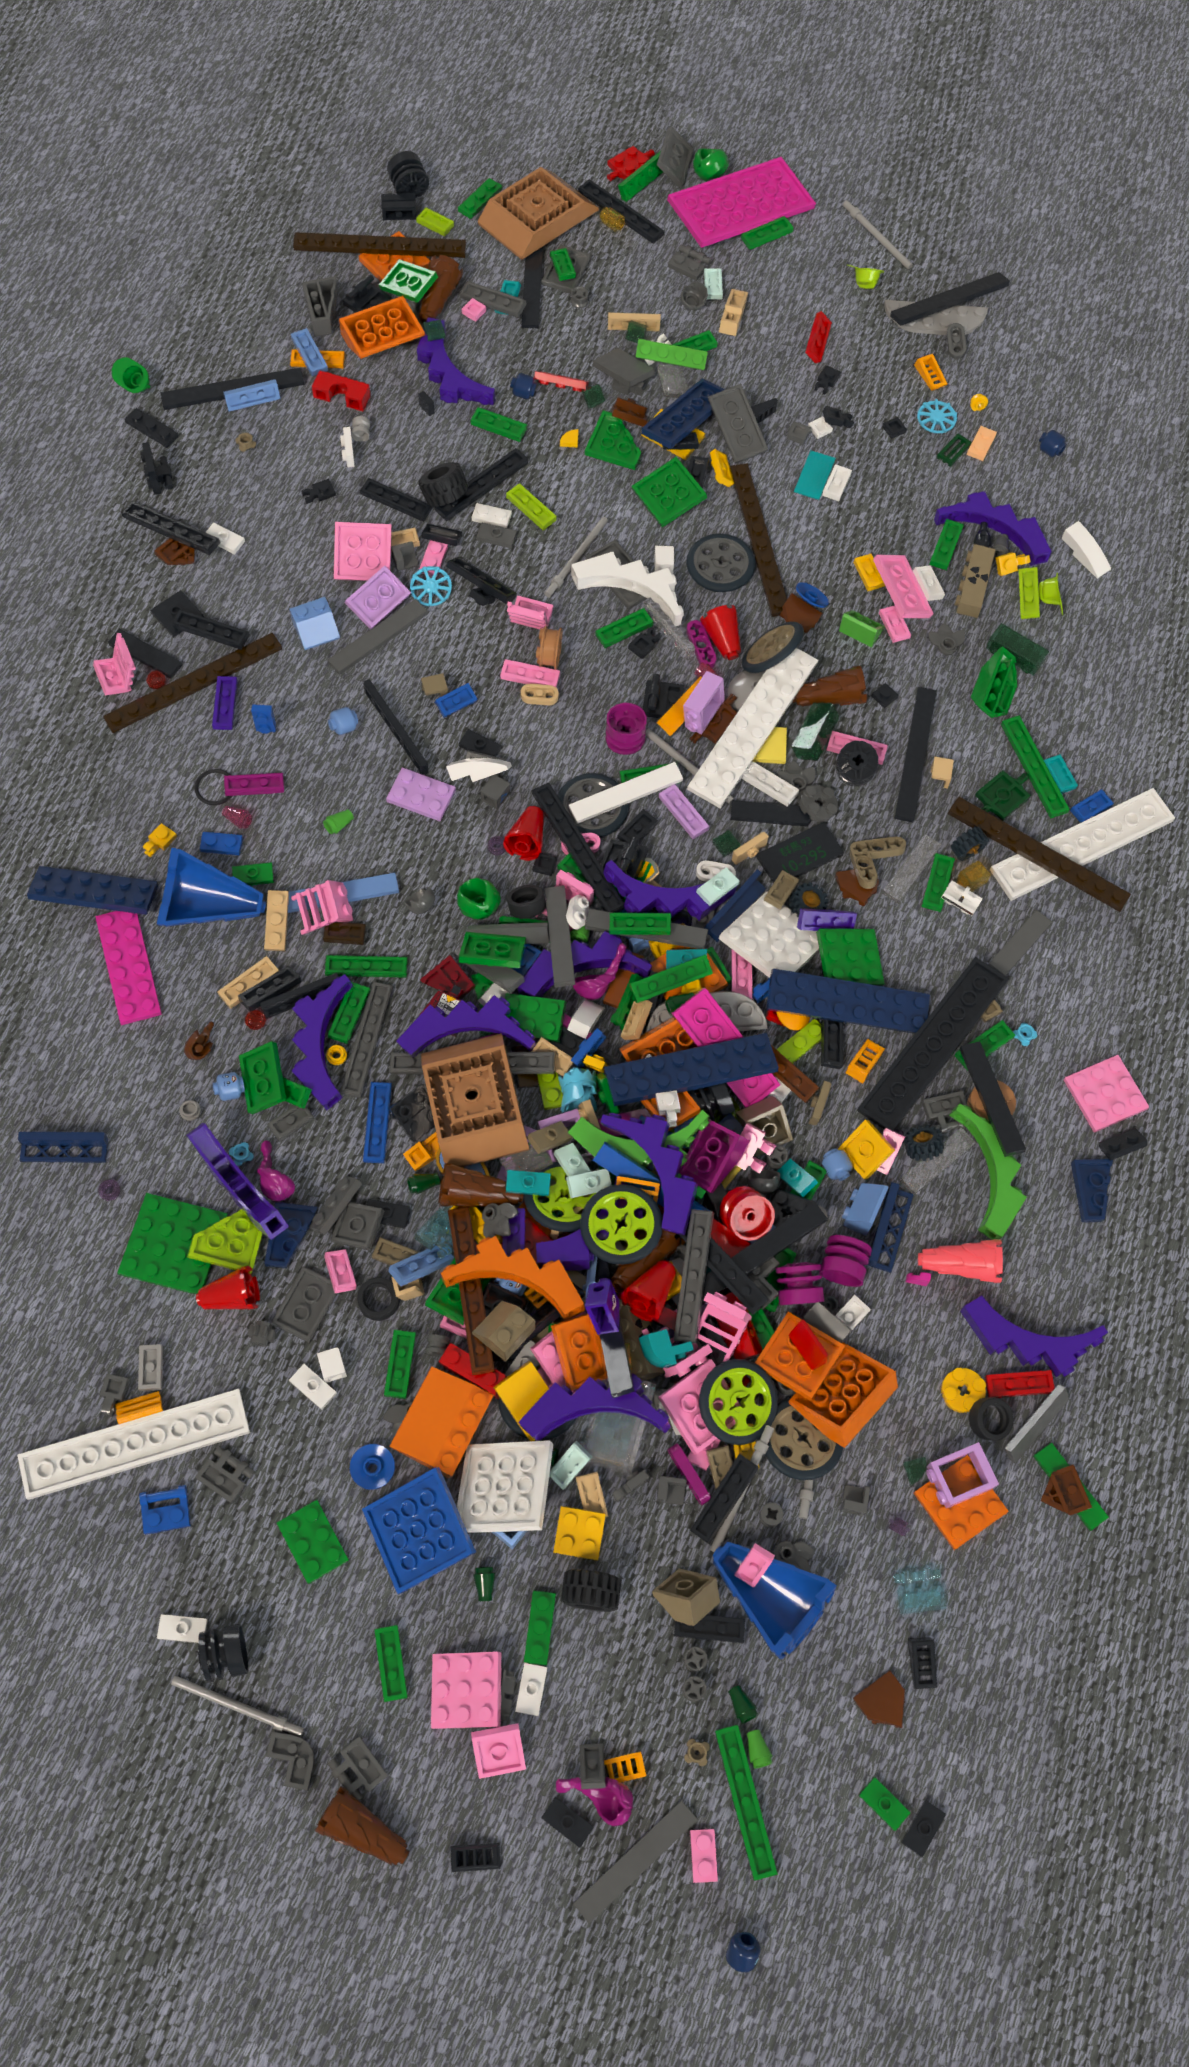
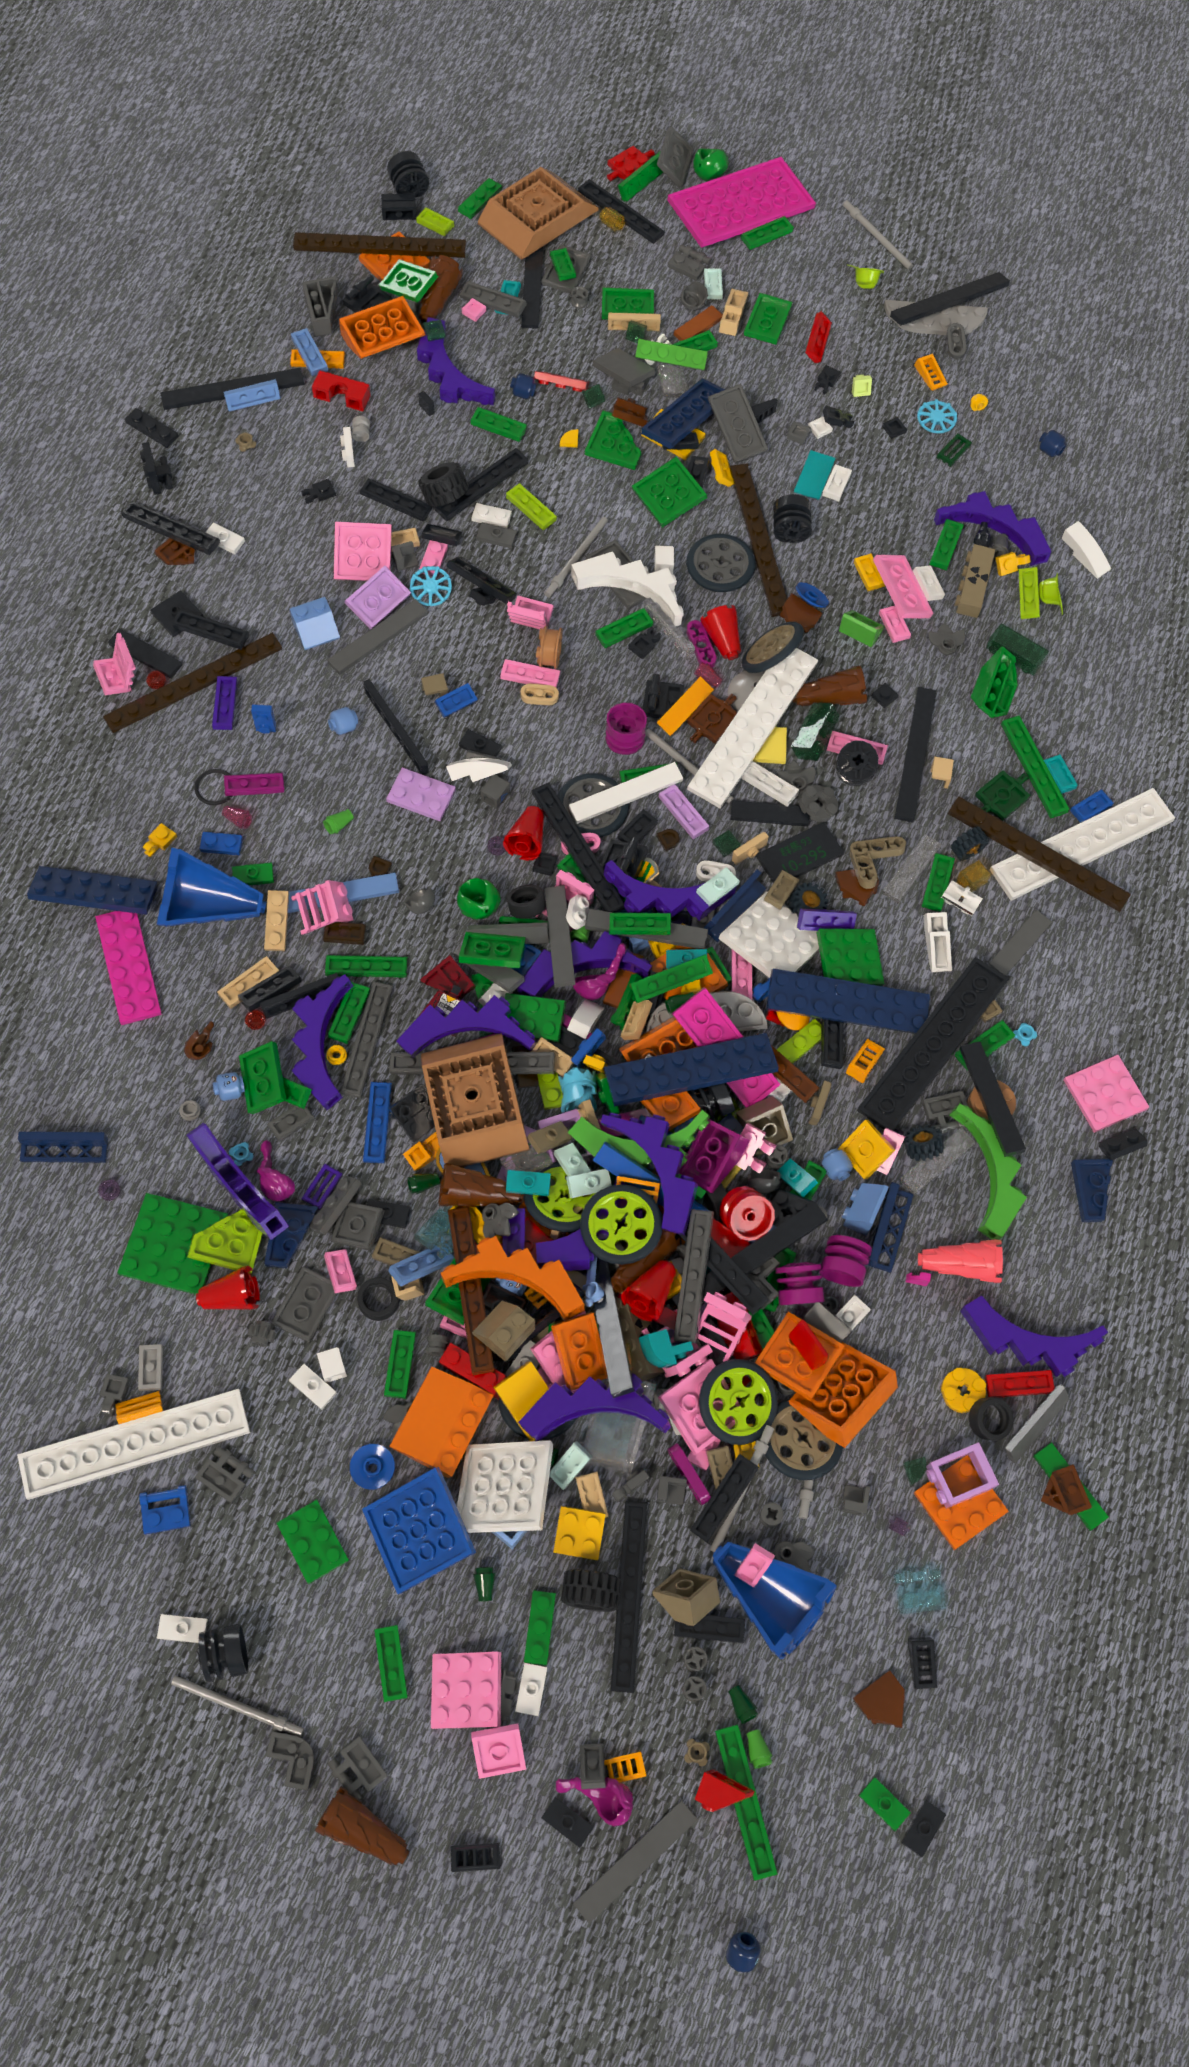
green piece [112,357,150,393] -> none
dark purple torso [585,1278,620,1335] -> none
white plate [656,1090,681,1127] -> none
lavender window [683,671,725,734] -> none
bright pink plate [690,1829,718,1883] -> none
light nougat plate [967,426,997,461] -> none
none -> dark purple tile [301,1164,343,1210]
none -> dark brown tile [369,856,392,876]
none -> green plate [602,288,654,320]
none -> black tile [610,1501,648,1693]
none -> dark brown tile [656,829,679,852]
none -> dark orange tile [674,305,723,341]
none -> red slope [695,1769,755,1812]
none -> green plate [744,293,792,345]
none -> black wheel [773,494,812,543]
none -> yellowish green tile [852,375,872,397]
none -> white slope [923,912,952,972]

